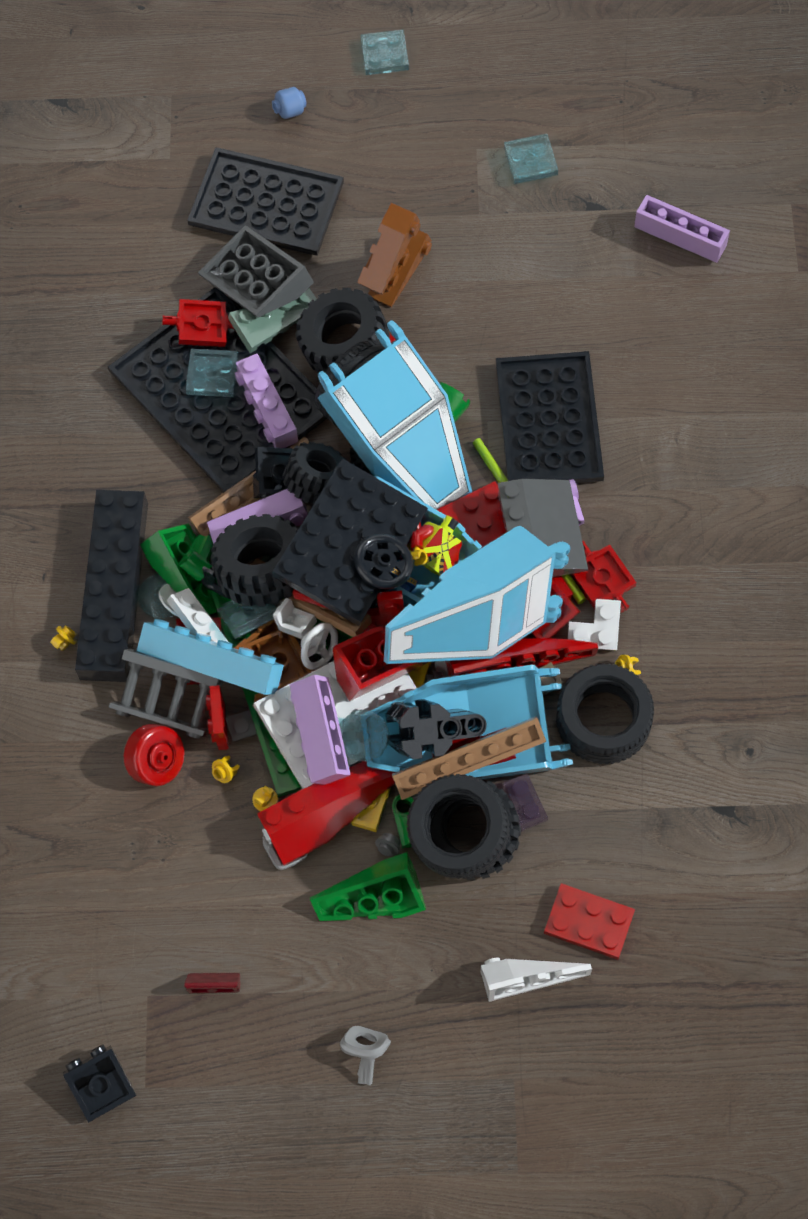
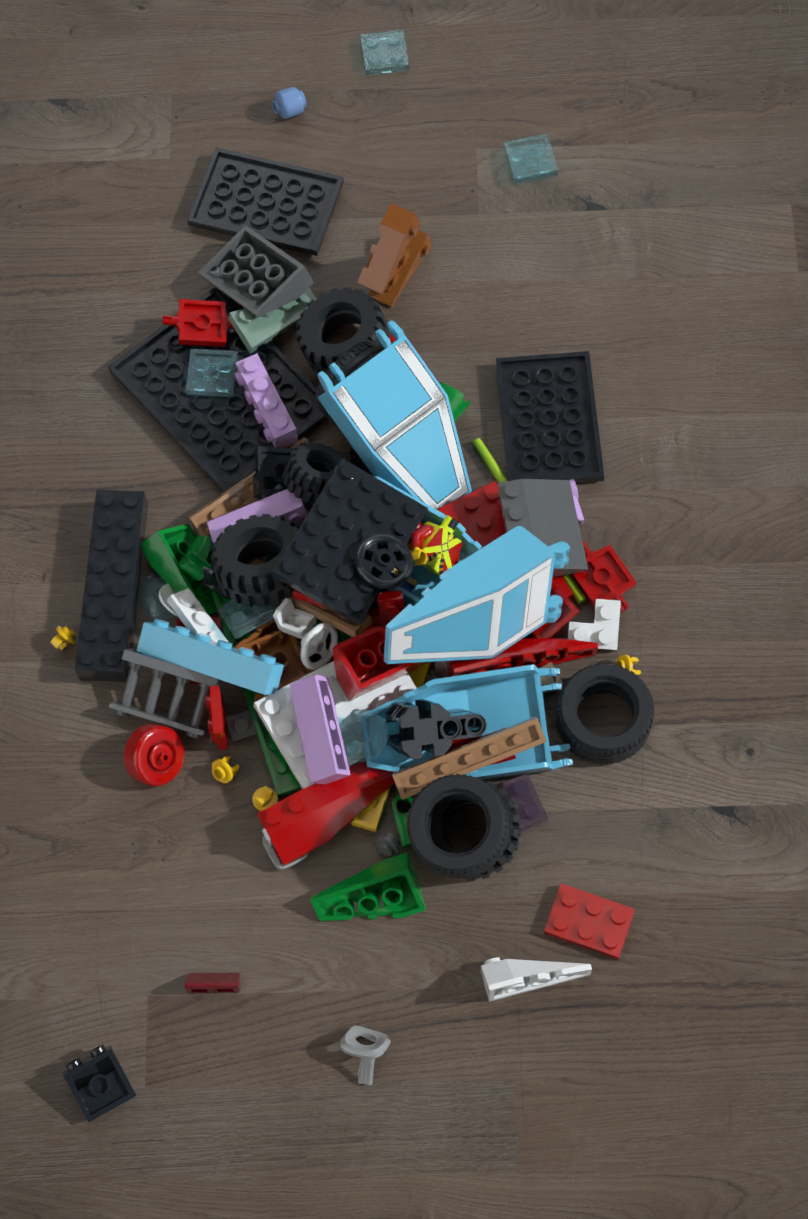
lavender brick [634,195,730,263] -> none

